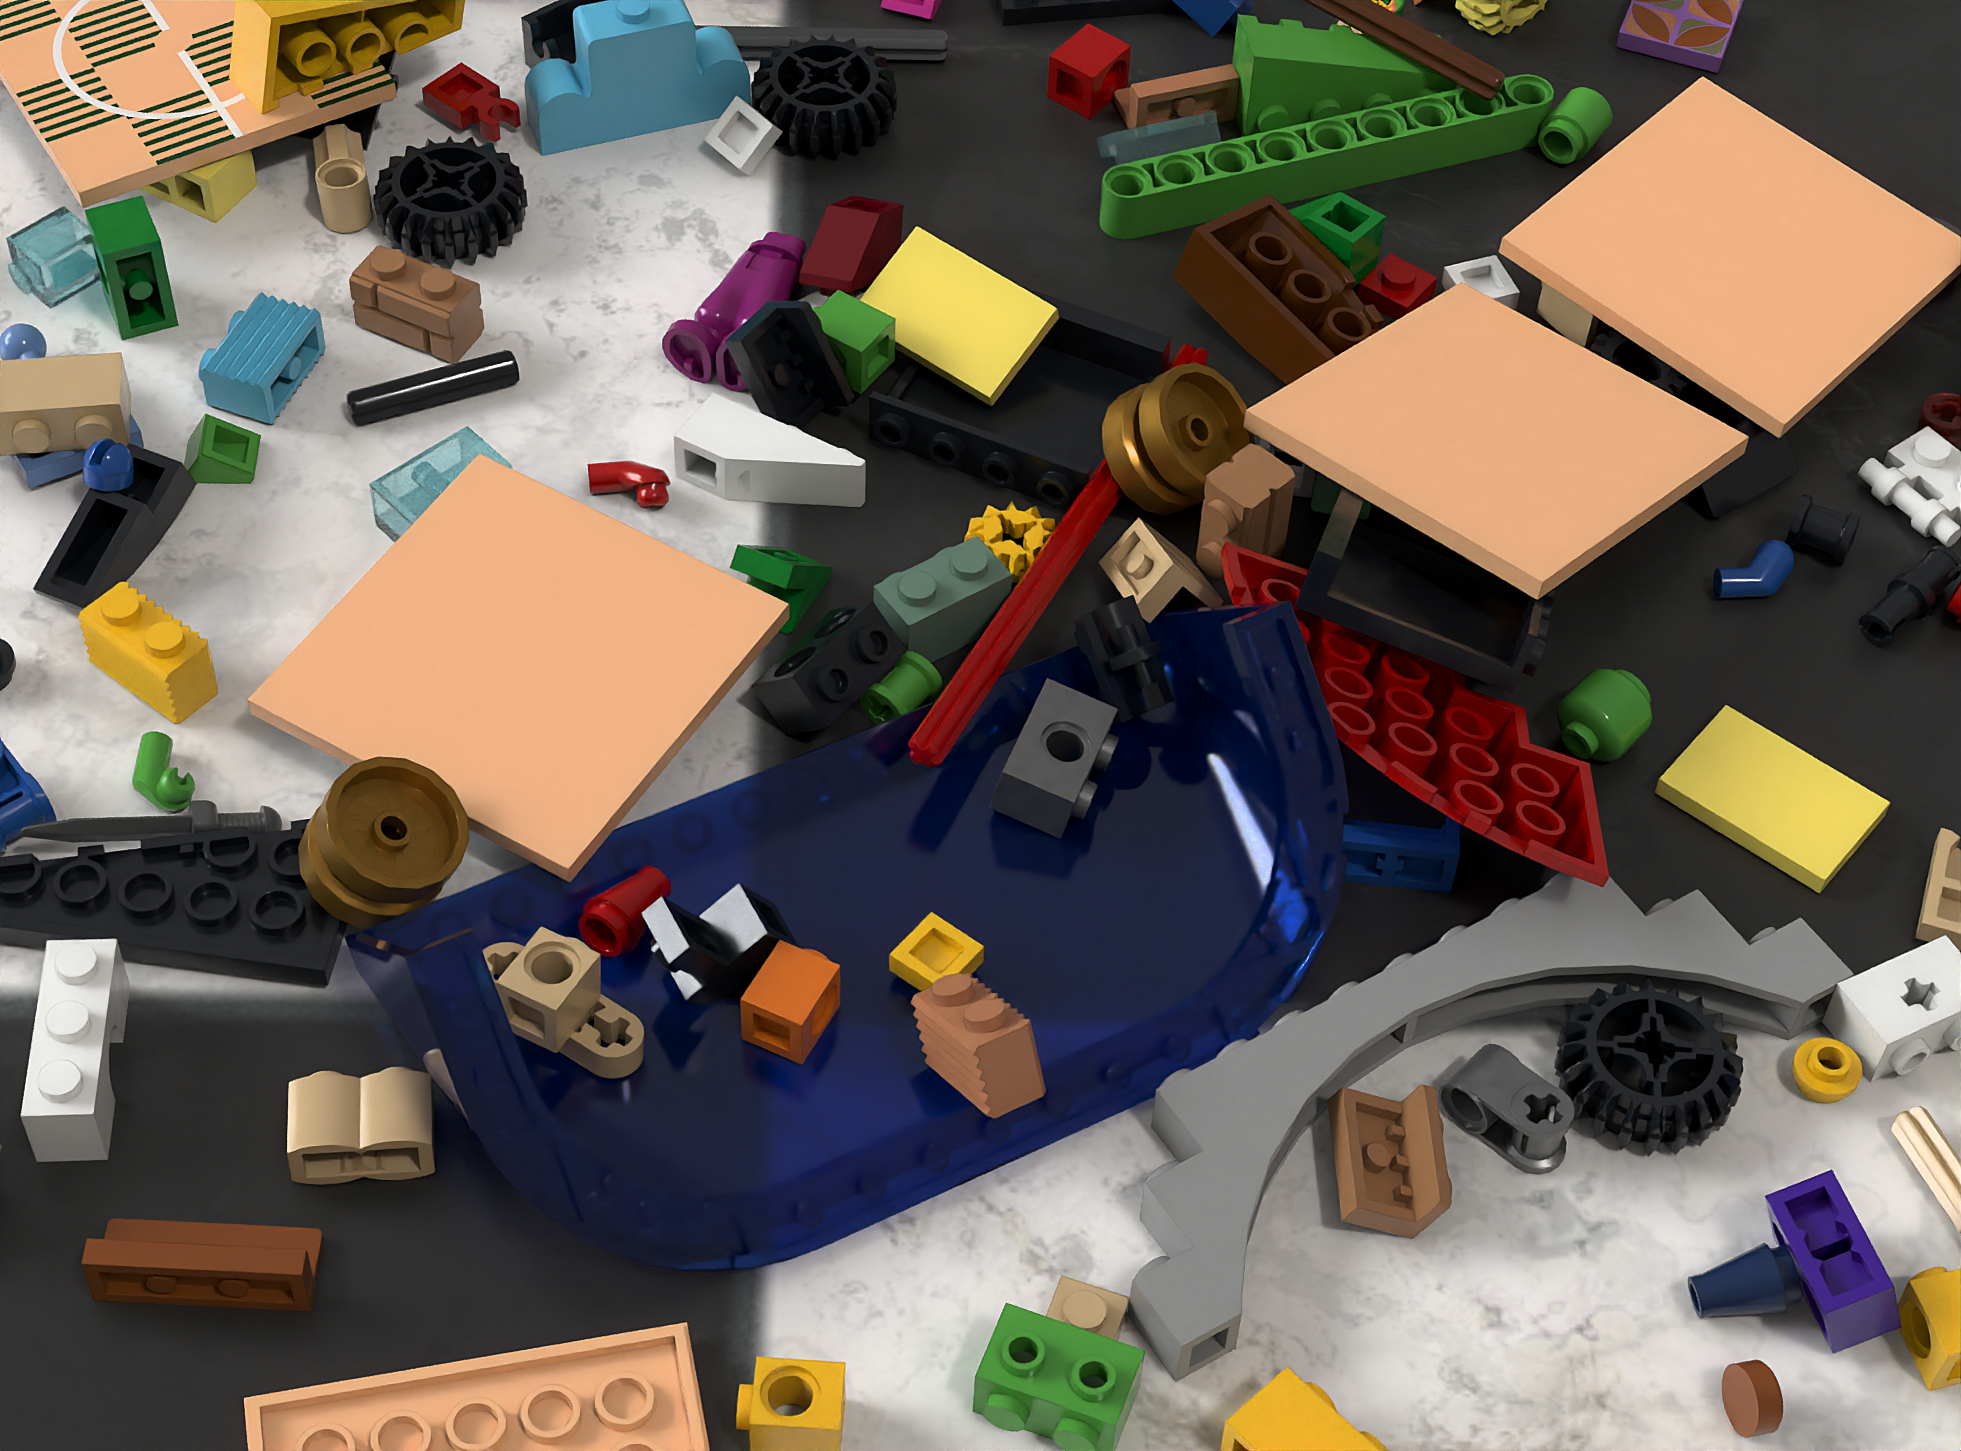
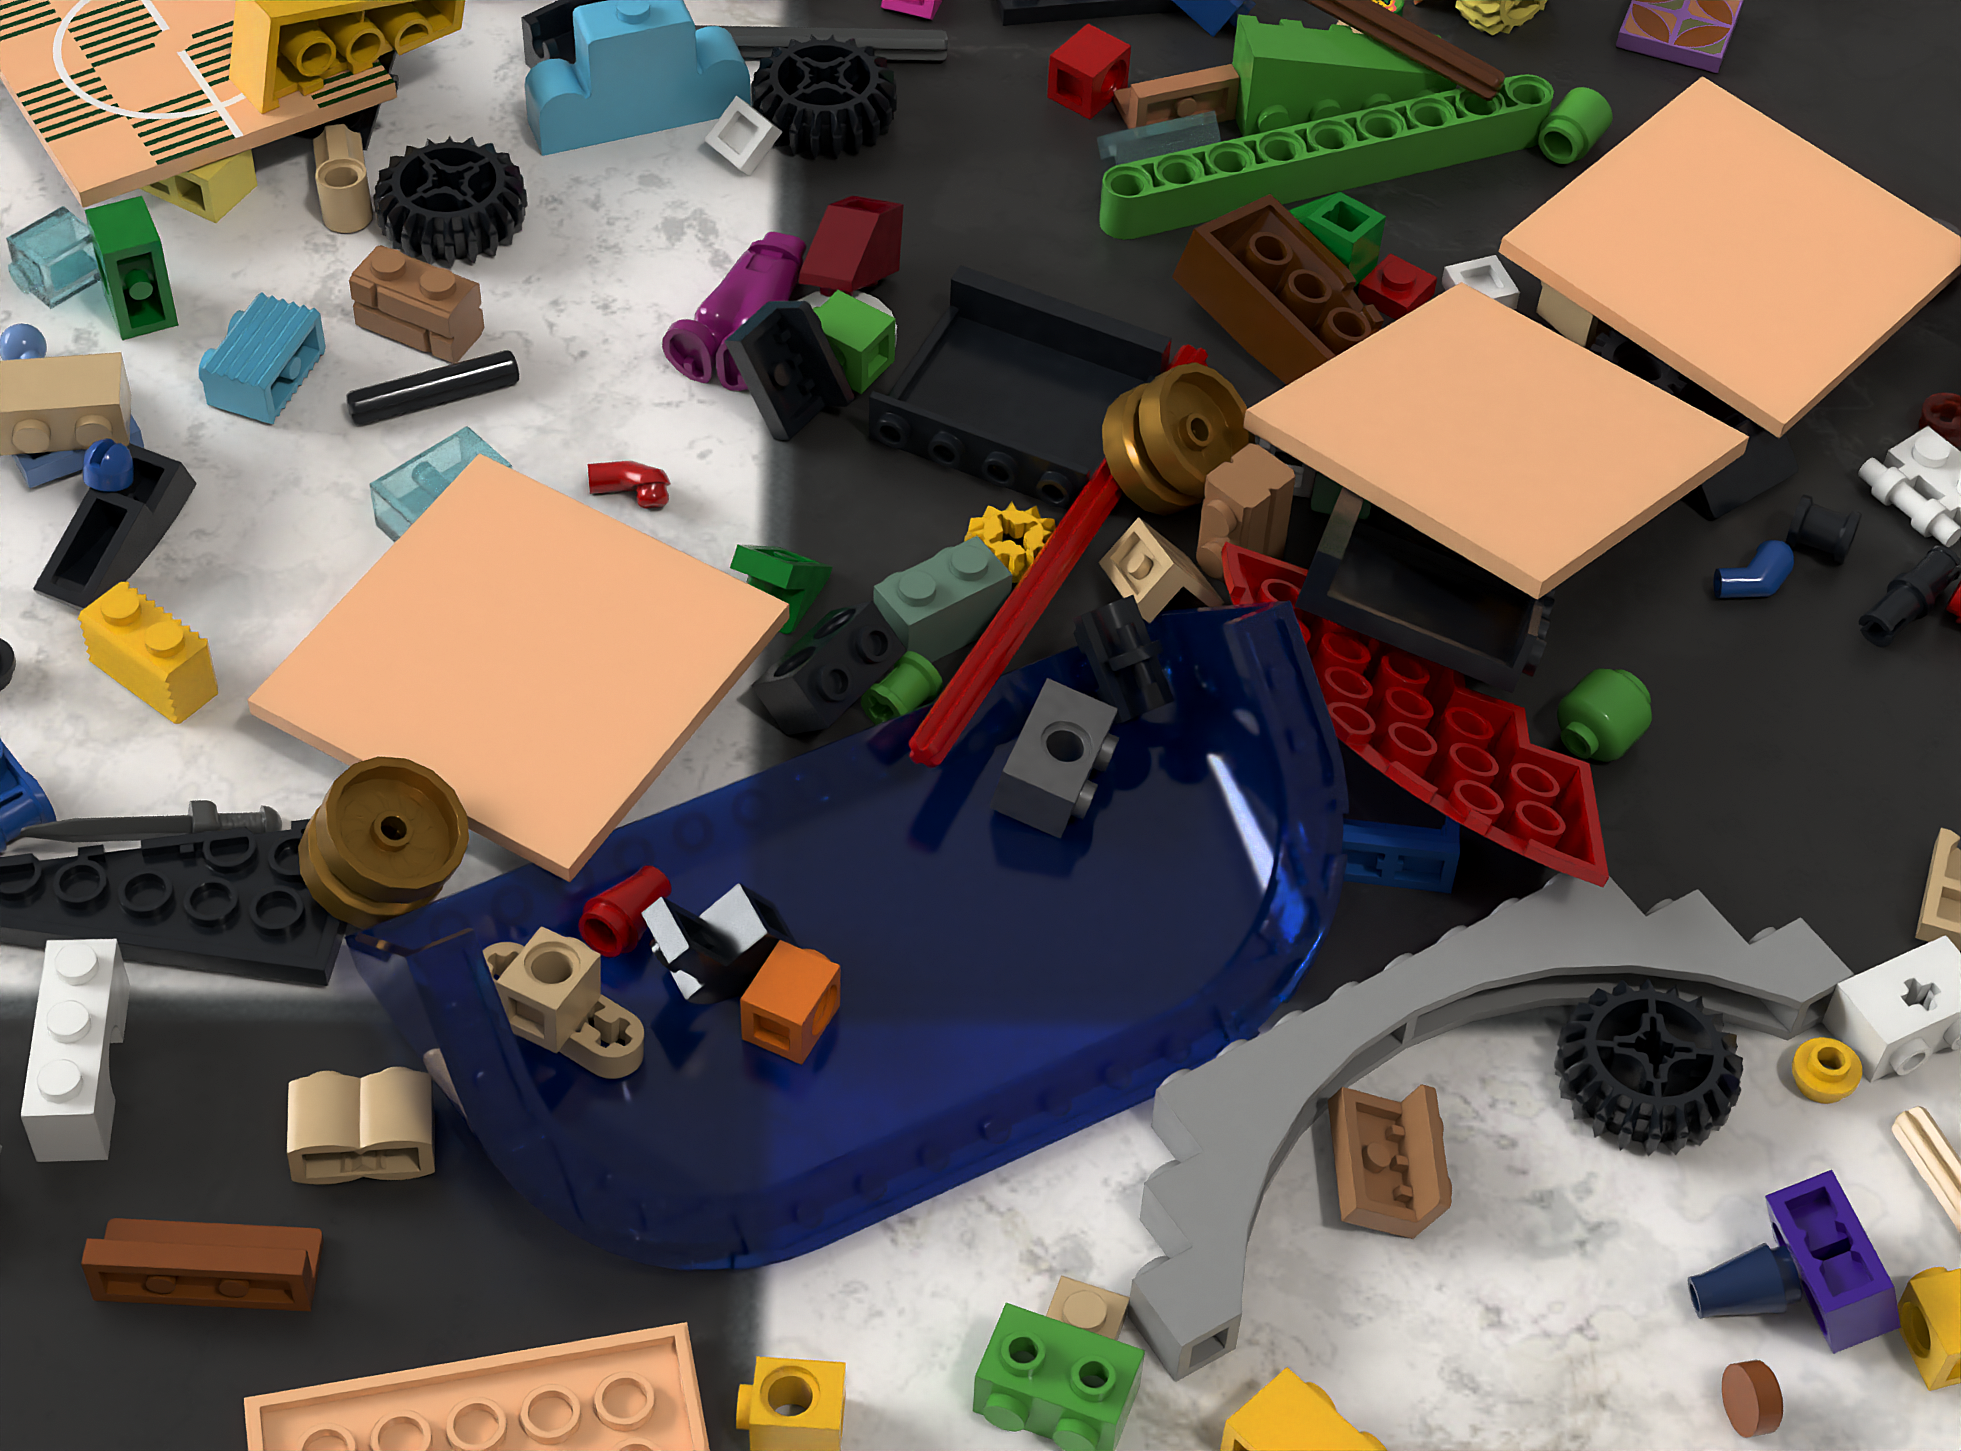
bright green arm [132,731,195,812] -> none
bright green slope [184,413,261,484] -> none
red plate [422,62,521,142] -> none
white slope [673,392,866,507] -> none
light yellow tile [859,226,1059,406] -> none
yellow plate [889,912,984,991] -> none
nougat brick [910,973,1046,1119] -> none
flat silver piece [1438,1043,1575,1174] -> none
light yellow tile [1655,705,1890,894] -> none

